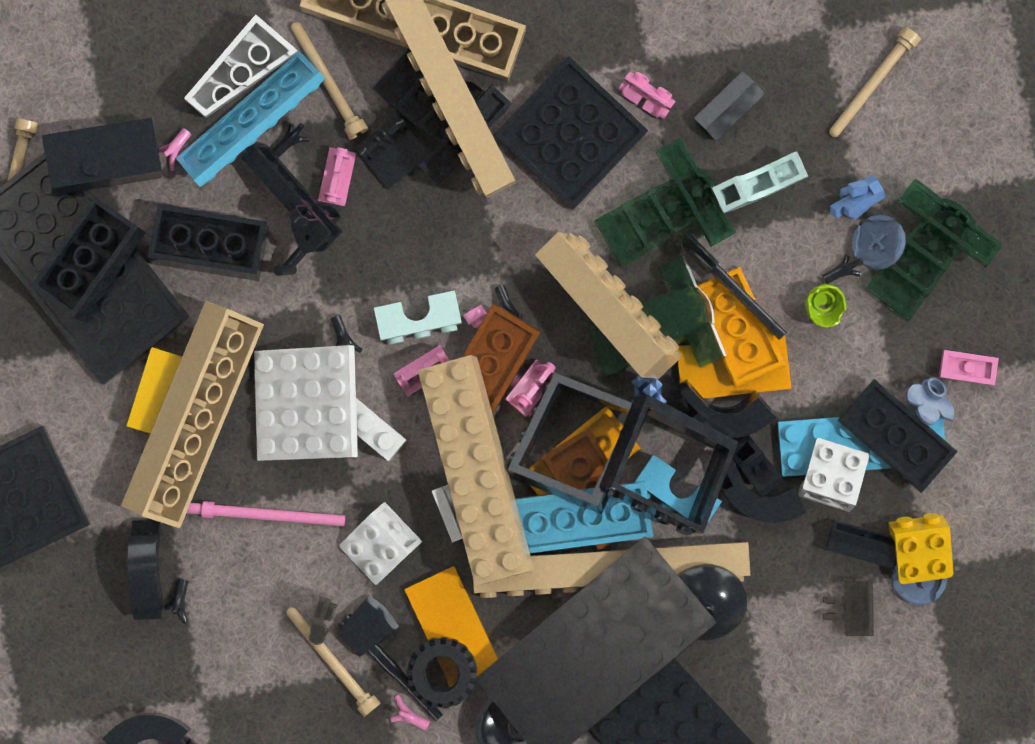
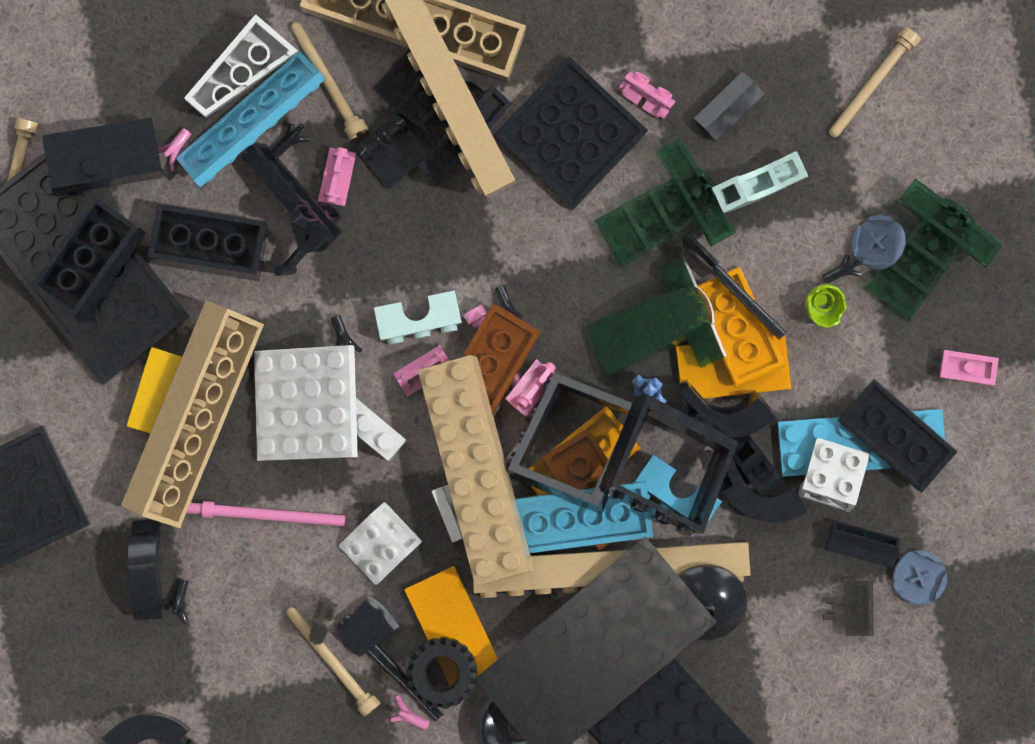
tan brick [535,232,682,379] -> none
medium blue rock [830,175,886,220] -> none
yellow bracket [888,513,953,584] -> none
sand blue plate [906,378,954,425] -> none

